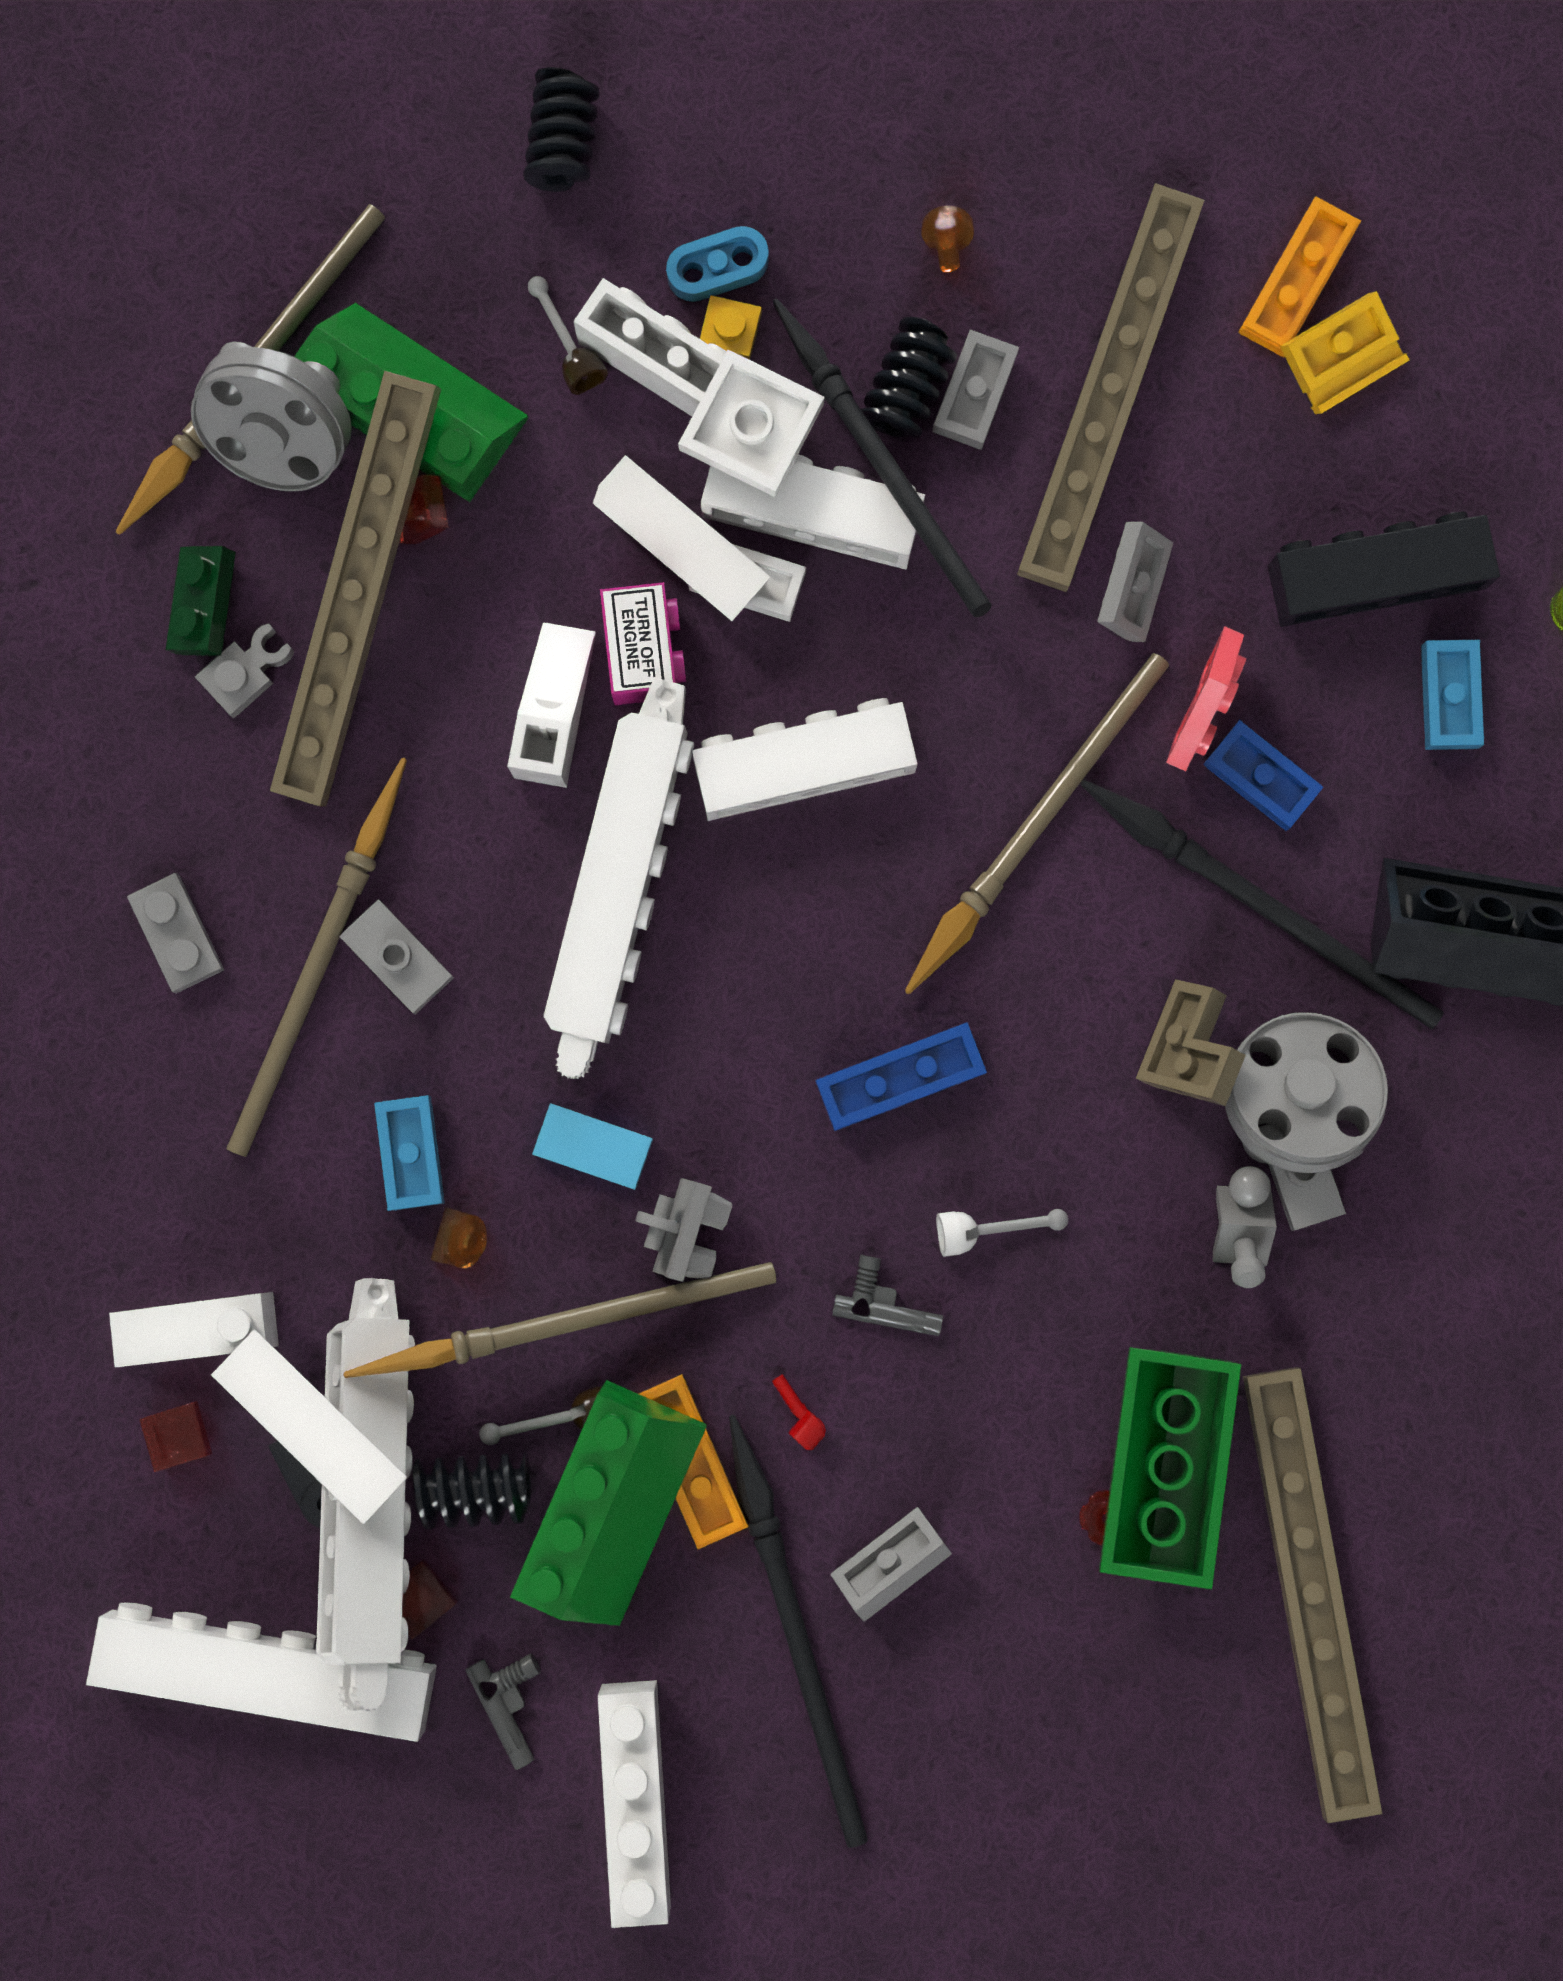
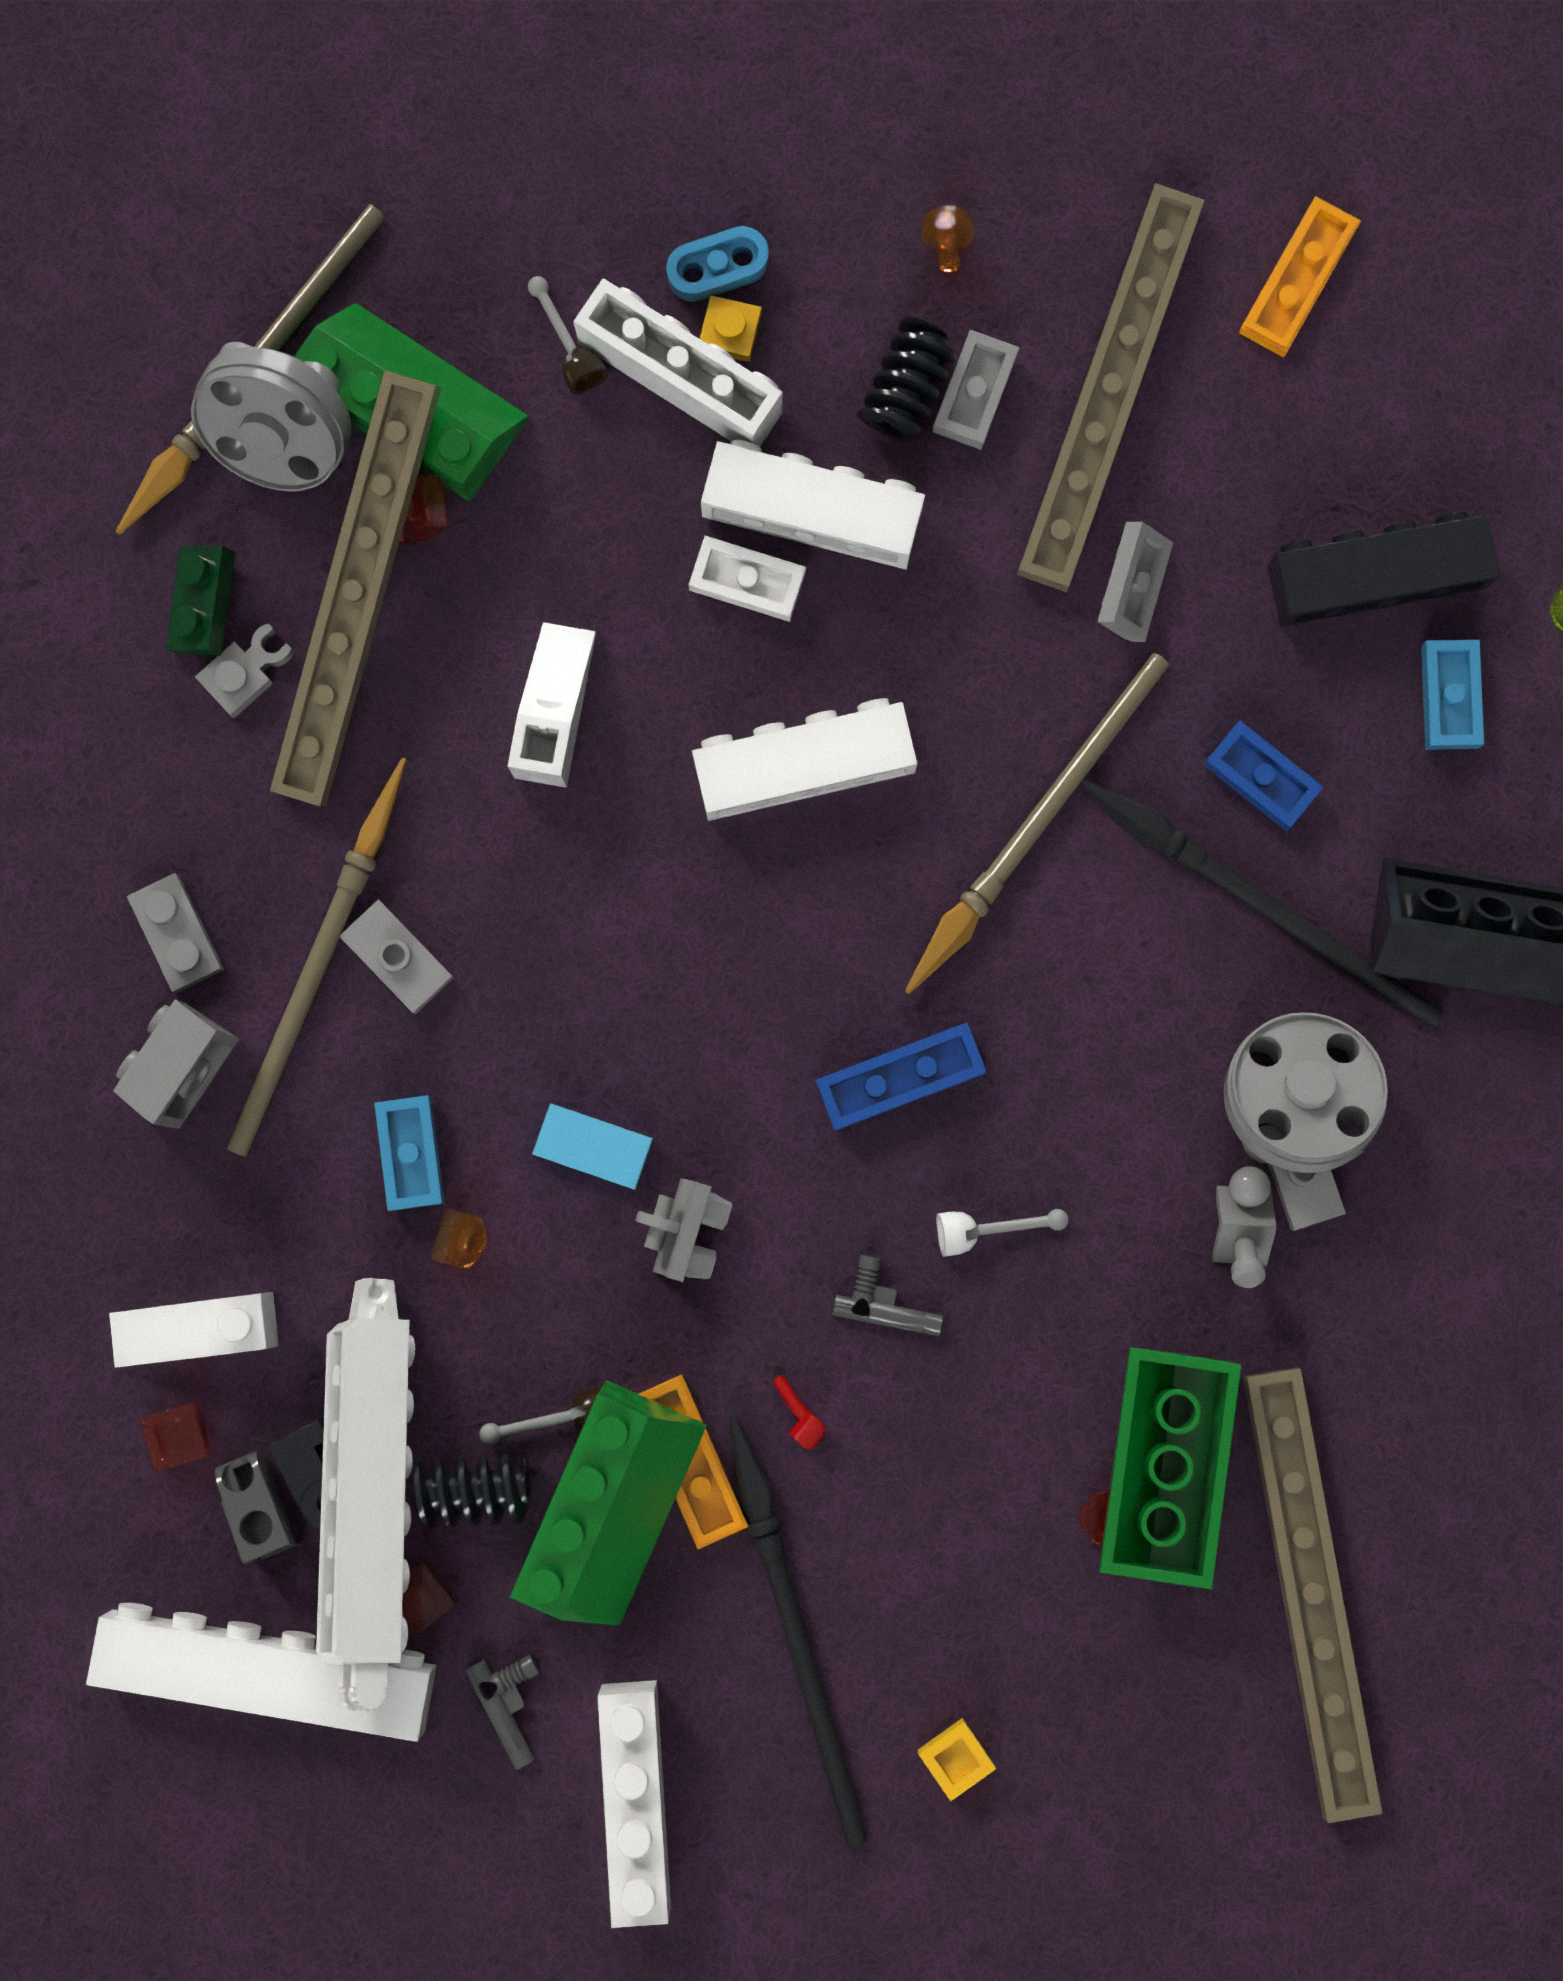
white sticker [211,1329,407,1525] -> none
dark tan piece [343,1262,776,1378] -> none
black piece [523,67,600,192] -> none
white hinge [544,679,694,1079] -> none
white sticker [593,455,771,621] -> none
brick [600,582,686,705] -> none
white tile [678,350,824,498] -> none
black piece [773,299,992,618] -> none
light grey plate [830,1507,952,1622] -> none
dark tan plate [1136,979,1246,1106] -> none
coral plate [1166,626,1247,771] -> none
yellow plate [1280,291,1409,414] -> none
none -> light grey slope [113,1000,240,1129]
none -> dark grey leg [215,1450,302,1564]
none -> yellow plate [917,1718,996,1801]

